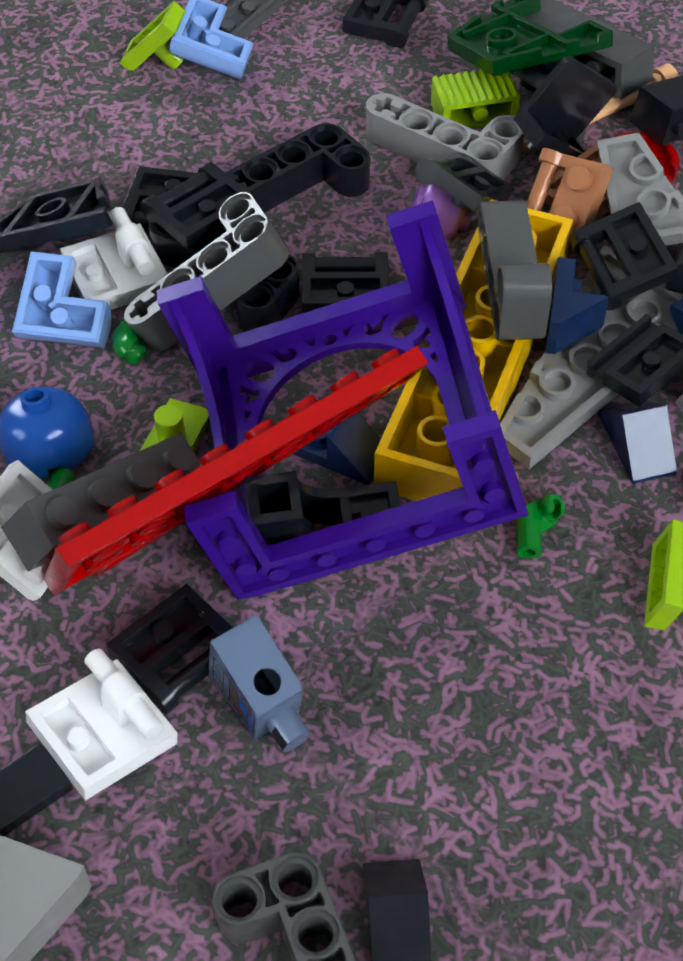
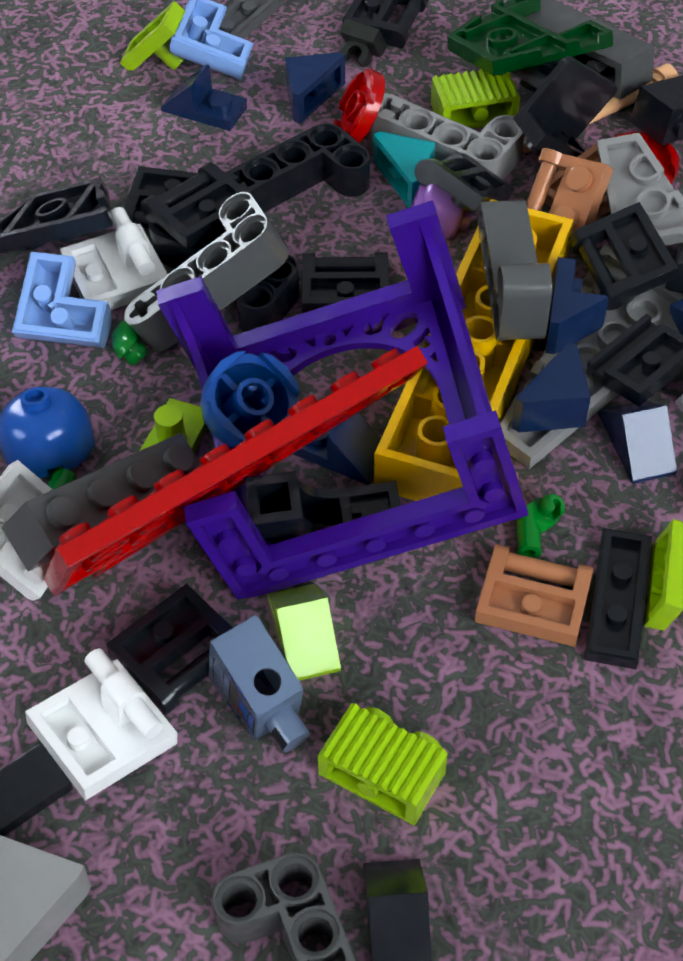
none -> dark blue slope [161,64,247,131]
none -> blue cylinder [200,351,300,448]
none -> slope [267,583,341,681]
none -> dark blue slope [285,52,345,124]
none -> lime brick [318,703,448,826]
none -> red tile [333,68,385,143]
none -> pearl dark grey tile [340,18,387,67]
none -> teal slope [373,131,436,208]
none -> nougat plate [475,544,594,647]
none -> dark blue slope [511,342,591,433]
none -> black tile [584,528,652,670]

